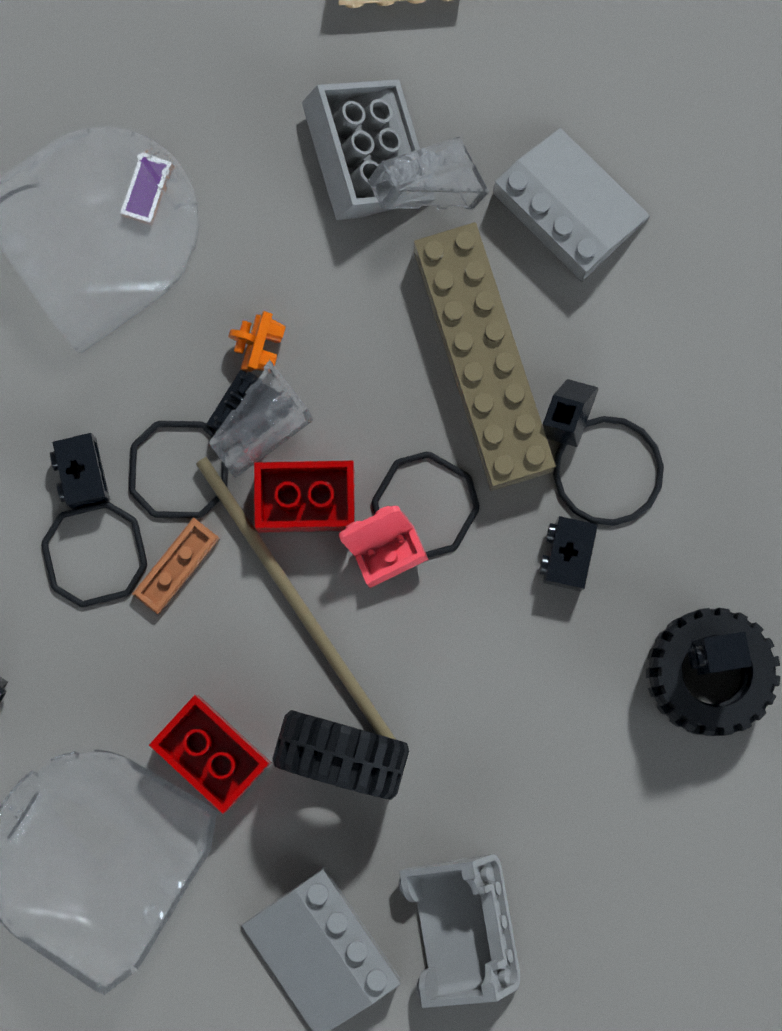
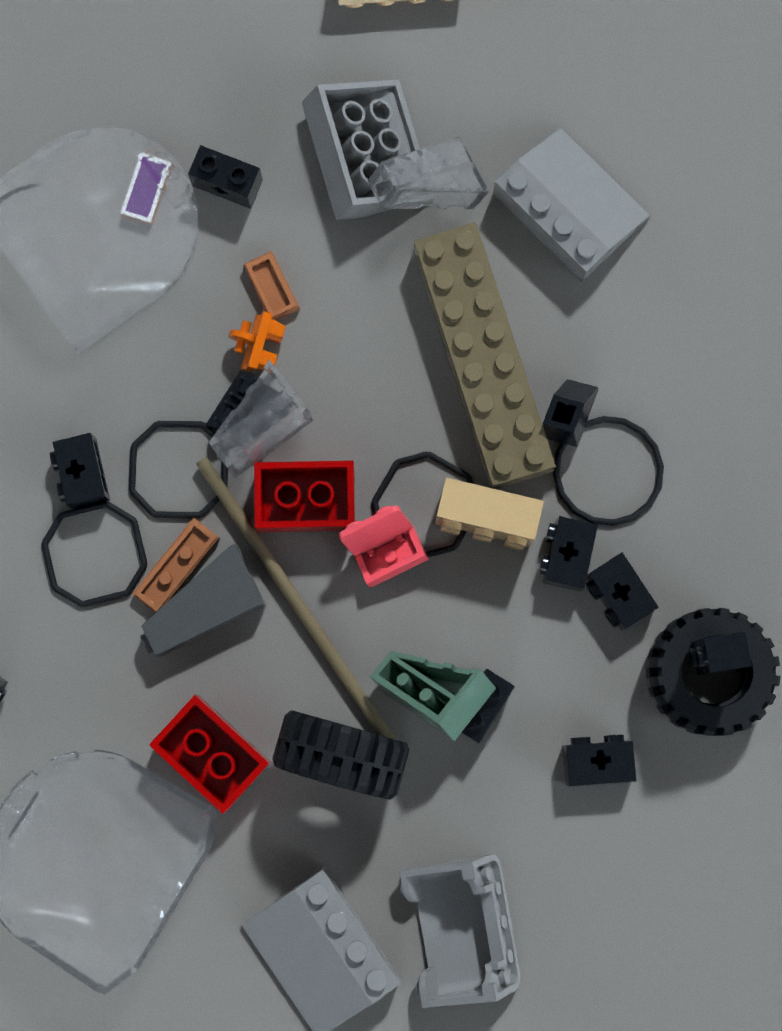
none -> dark grey slope [140,544,266,657]
none -> black brick [188,145,263,209]
none -> nougat tile [243,251,300,321]
none -> sand green wedge [370,651,496,741]
none -> tan brick [435,478,544,550]
none -> black brick [461,668,515,743]
none -> black brick [563,734,636,786]
none -> black brick [585,552,659,631]

